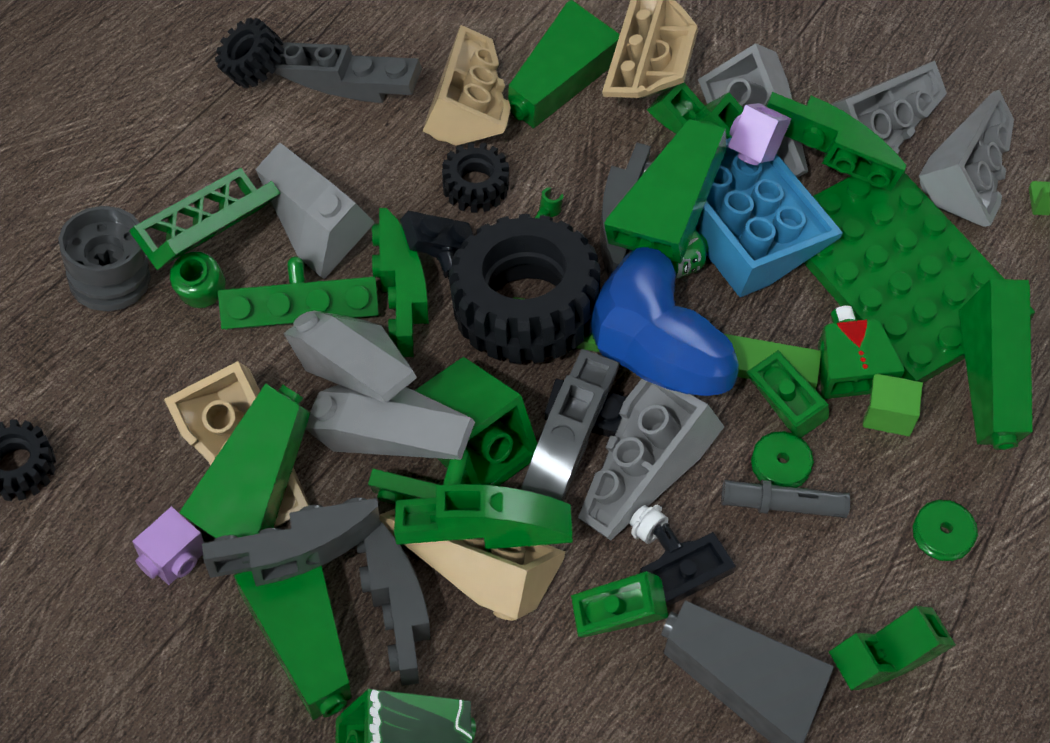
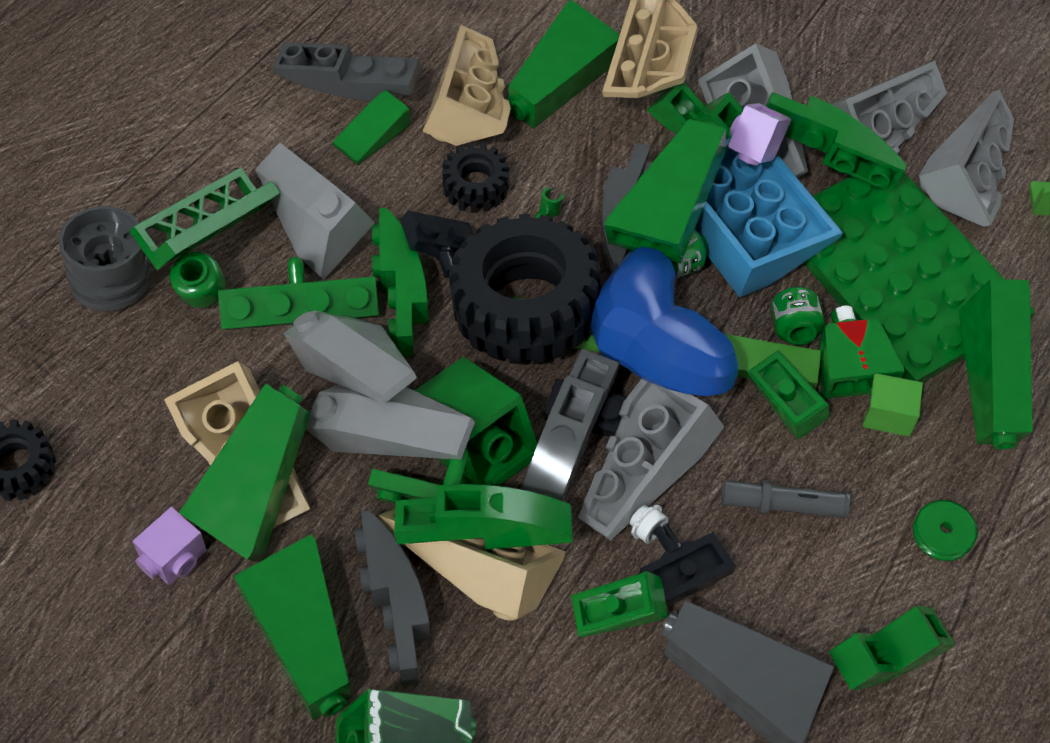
dark grey slope [202,497,380,586] -> none
black tyre [215,18,284,88] -> none
green piece [751,431,814,488] -> none
none -> green slope [332,90,410,165]
none -> green head [770,287,825,345]

